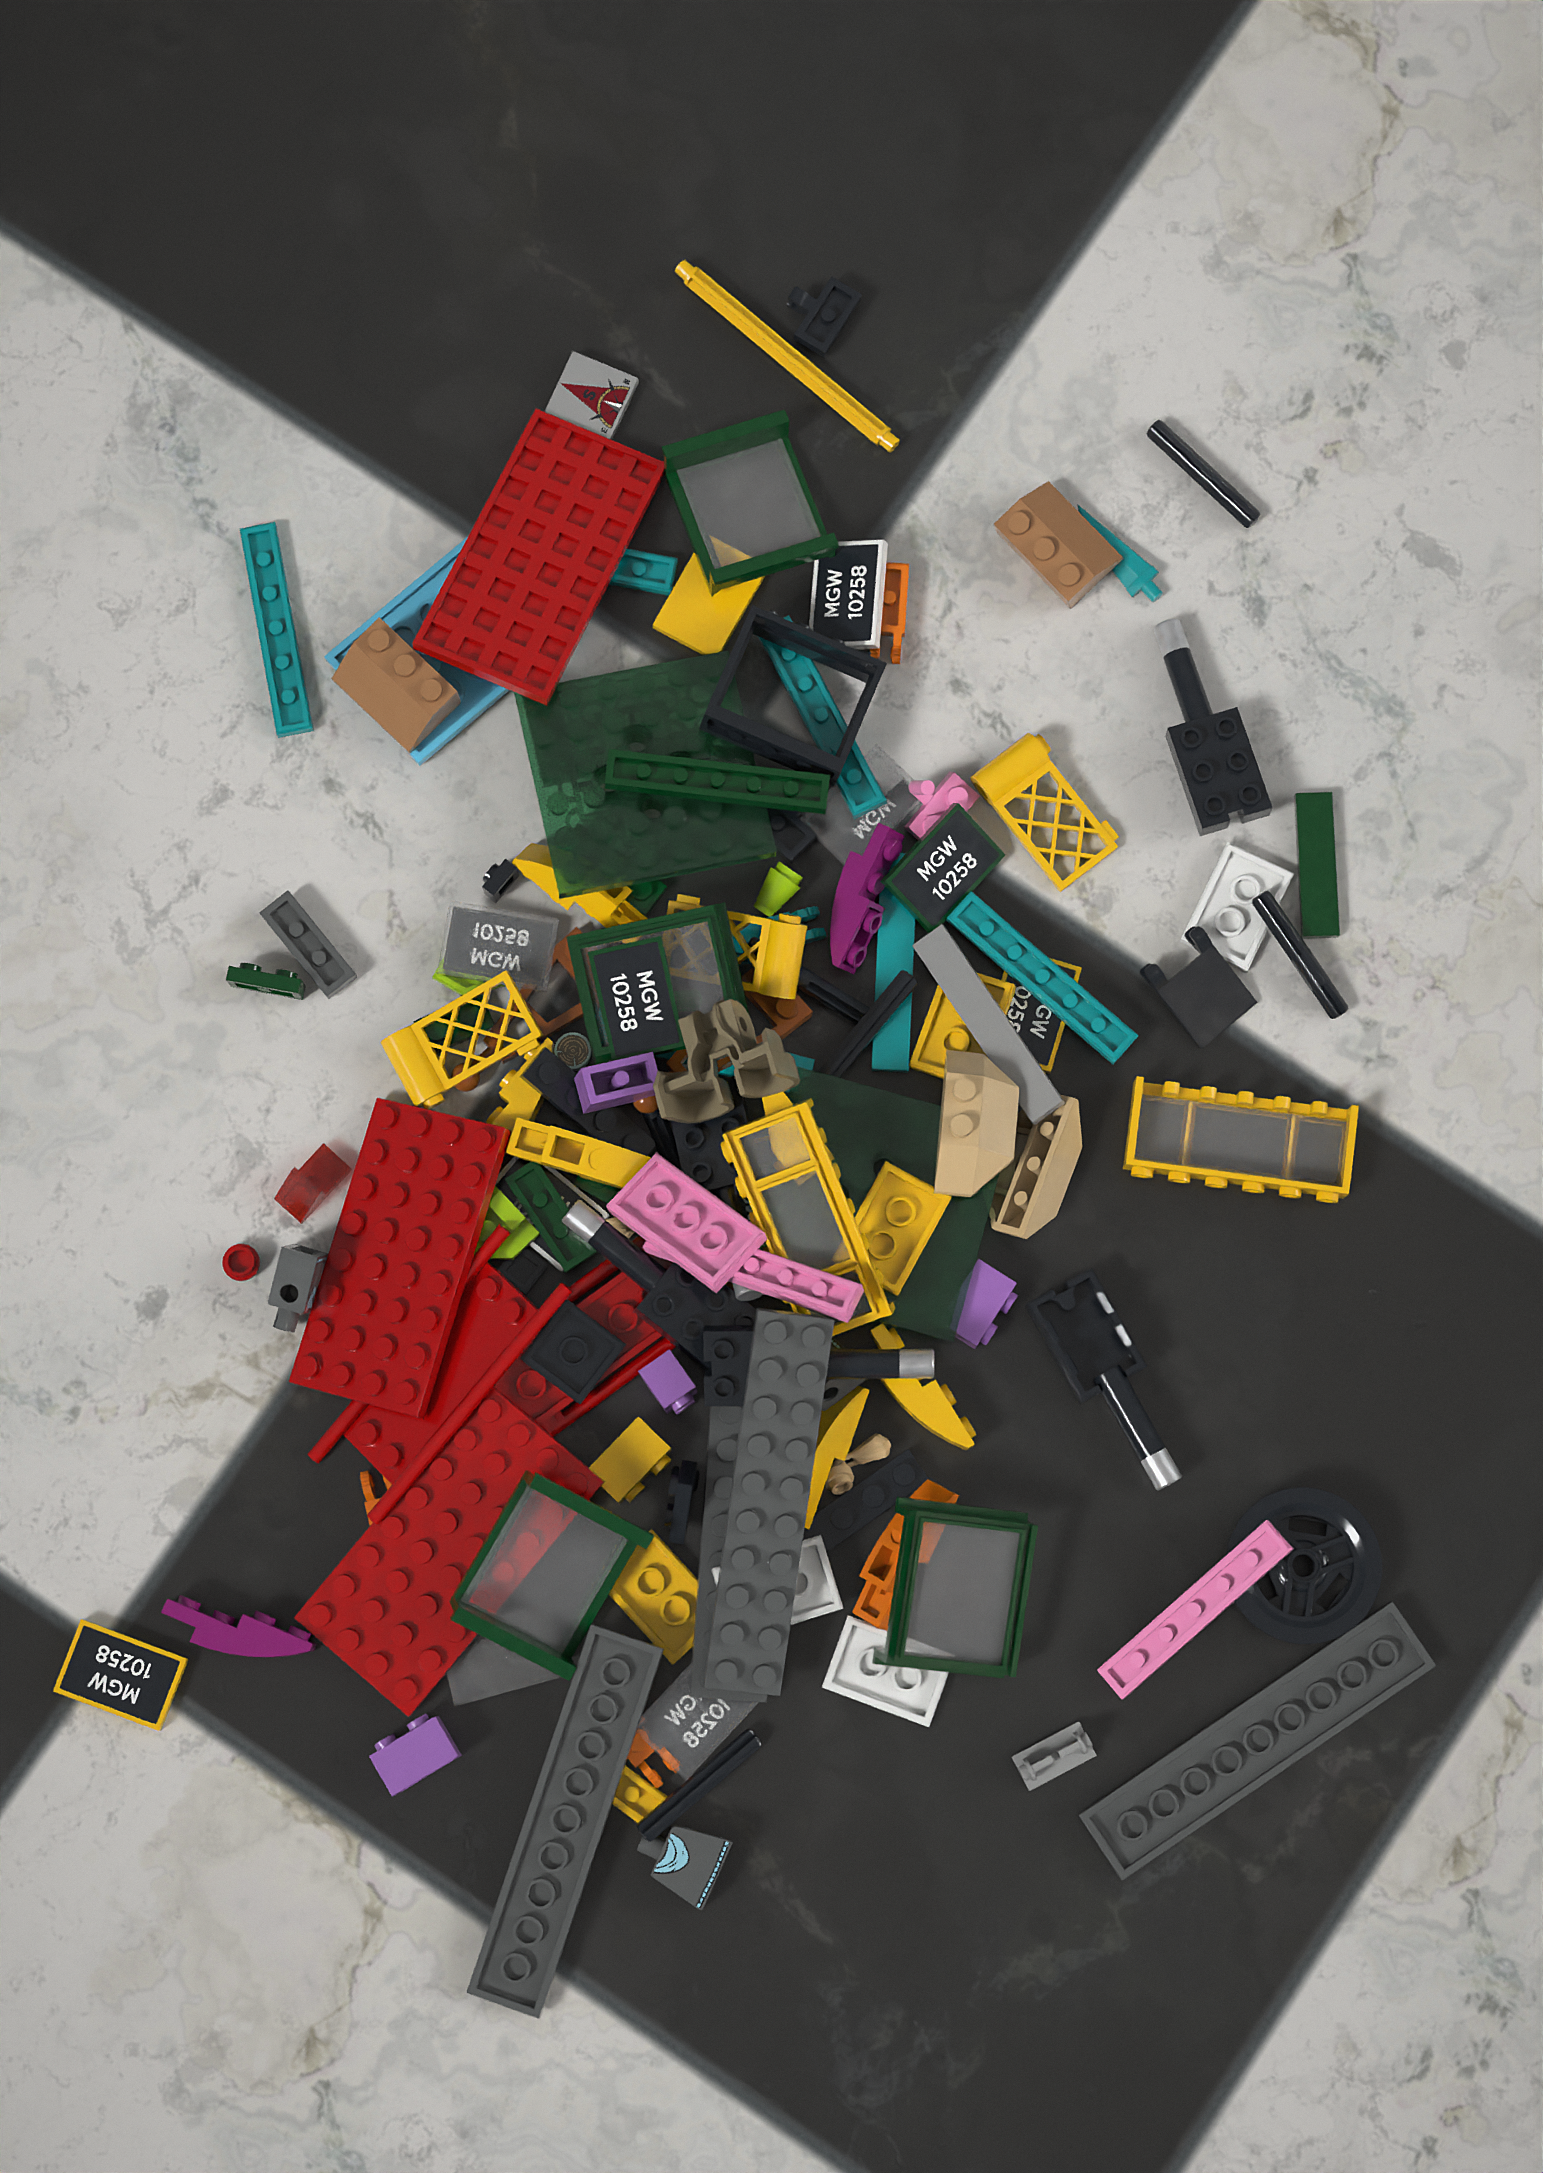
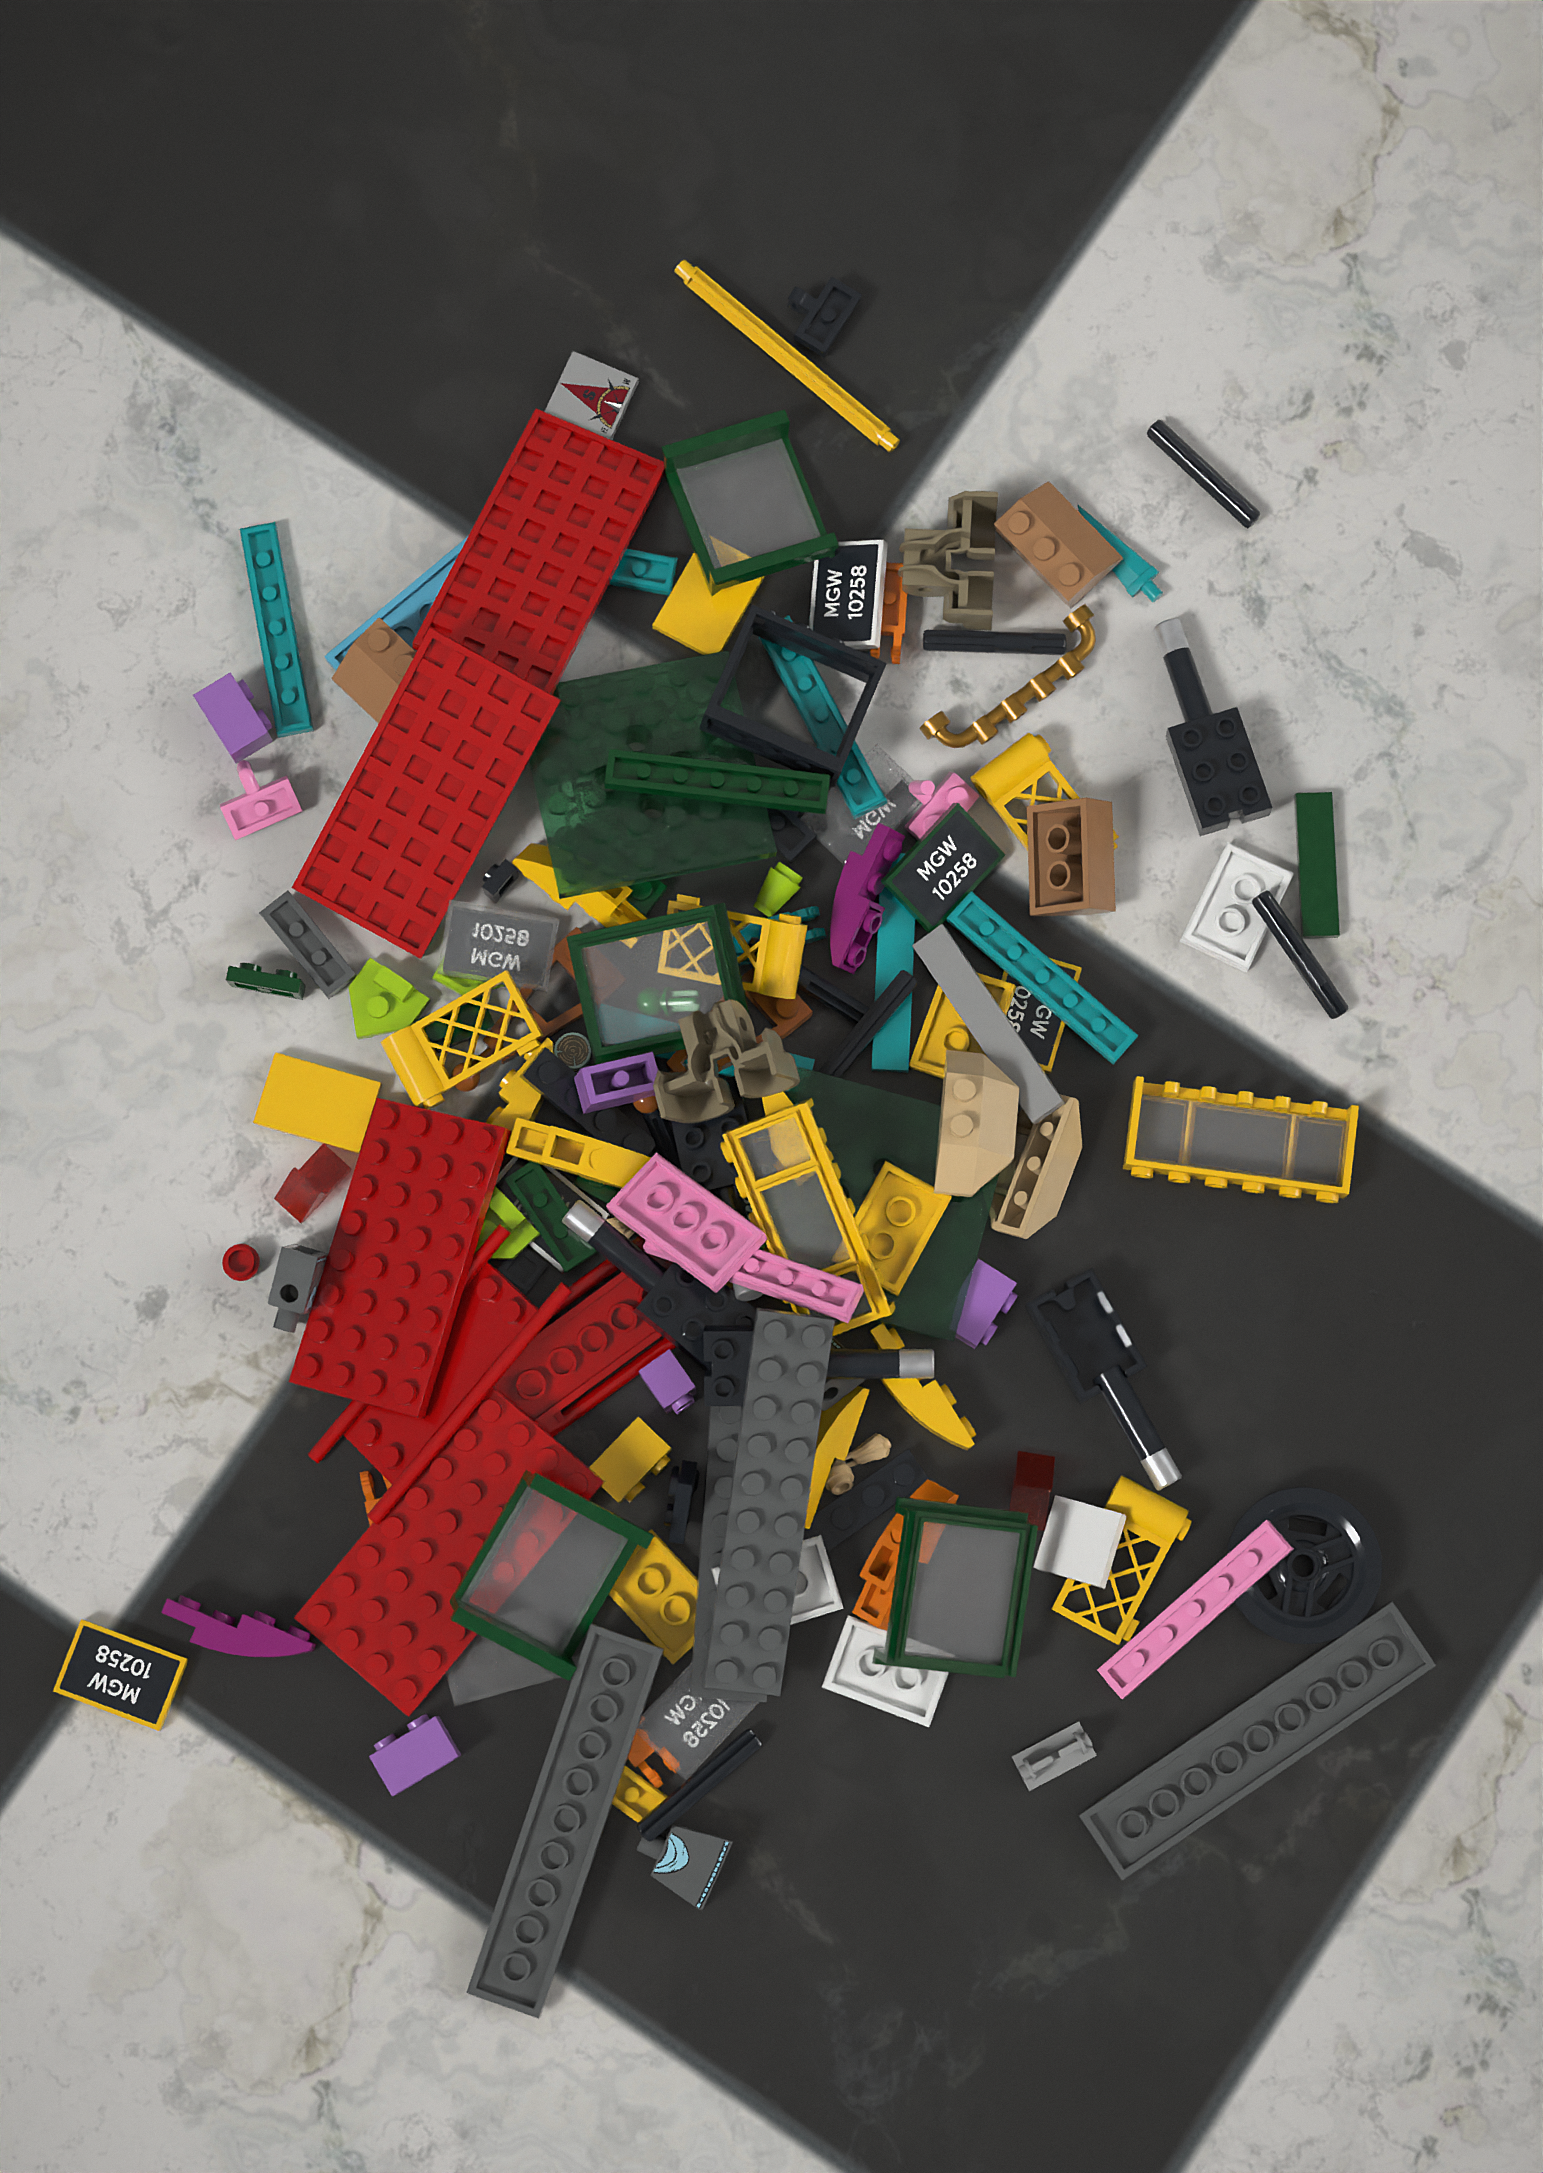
black tile [520,1299,626,1404] -> none
black tile [588,936,685,1061] -> none
black flag [1140,926,1258,1049] -> none
none -> medium lavender brick [193,672,273,764]
none -> bright pink plate [219,760,302,840]
none -> yellow tile [253,1052,382,1154]
none -> red plate [291,627,561,959]
none -> lime plate [348,958,431,1040]
none -> dark tan piece [898,491,998,630]
none -> pearl gold bar [919,604,1096,748]
none -> black axle [923,629,1067,655]
none -> clear red slope [1009,1451,1055,1532]
none -> medium nougat slope [1027,797,1116,916]
none -> white tile [1034,1495,1127,1589]
none -> yellow piece [1051,1475,1192,1645]

